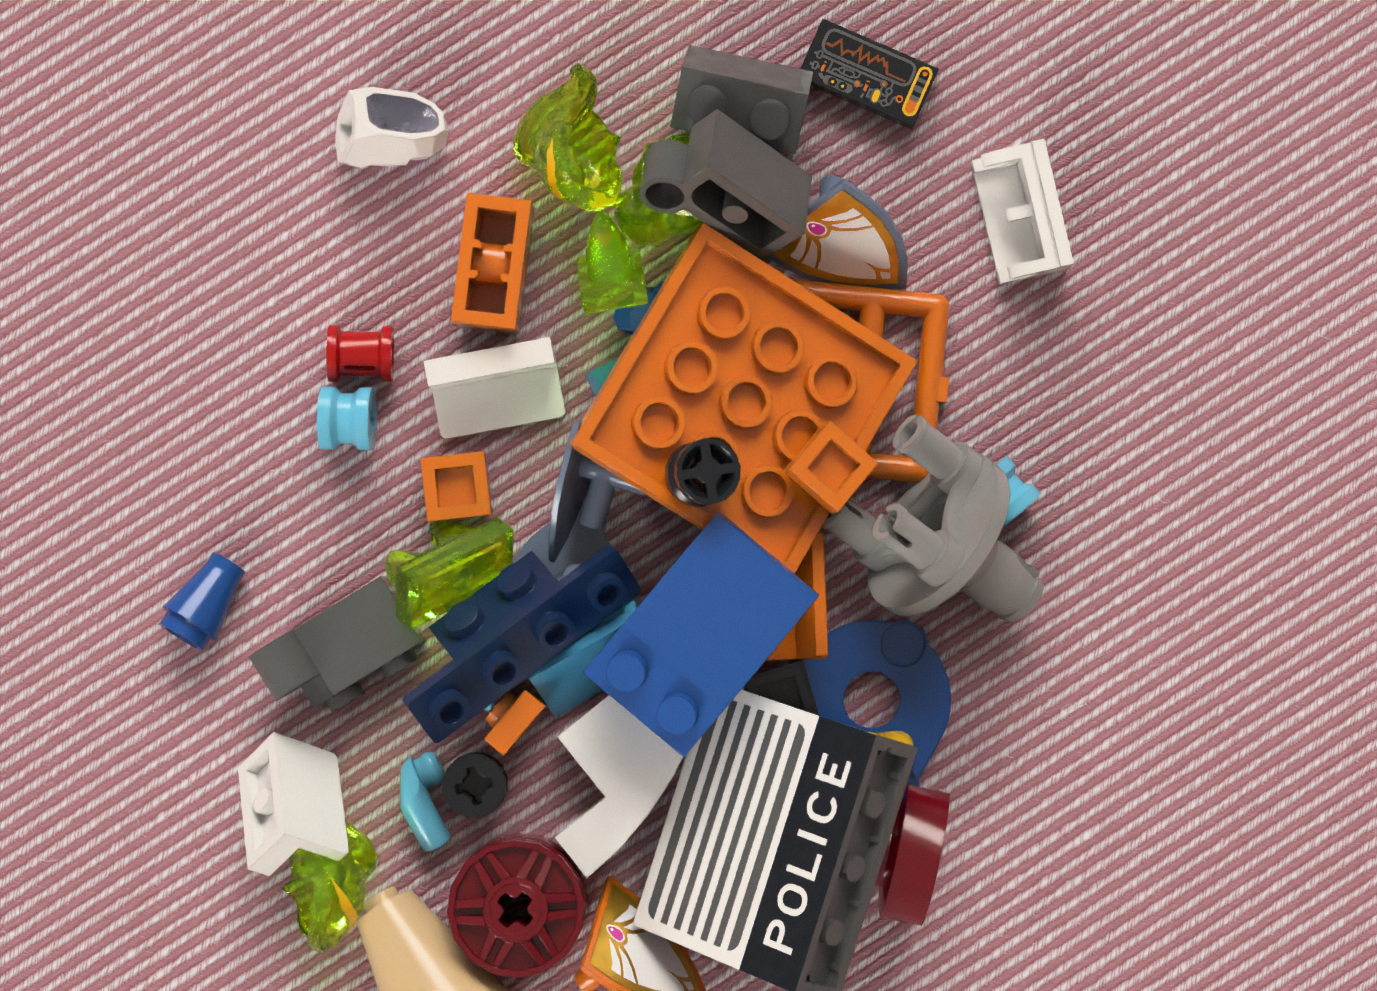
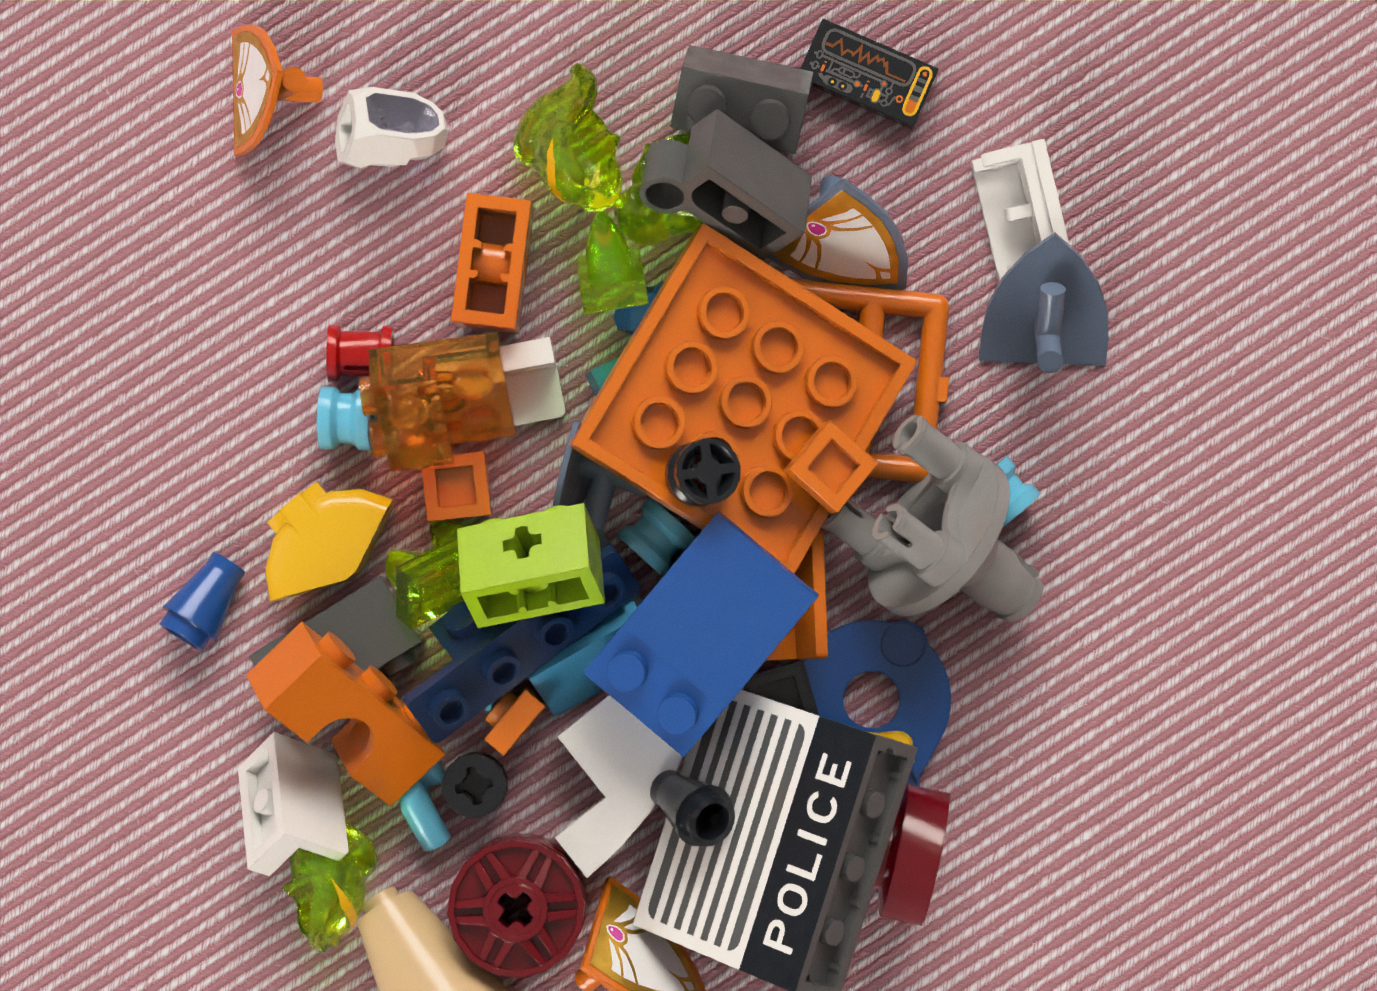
none -> shield [232,24,323,156]
none -> orange arch [246,621,446,807]
none -> yellow piece [265,482,396,602]
none -> clear orange plate [359,332,516,472]
none -> lime brick [457,503,605,628]
none -> medium azure wheel [616,497,696,577]
none -> black cone [650,770,735,846]
none -> sand blue shield [979,232,1109,373]

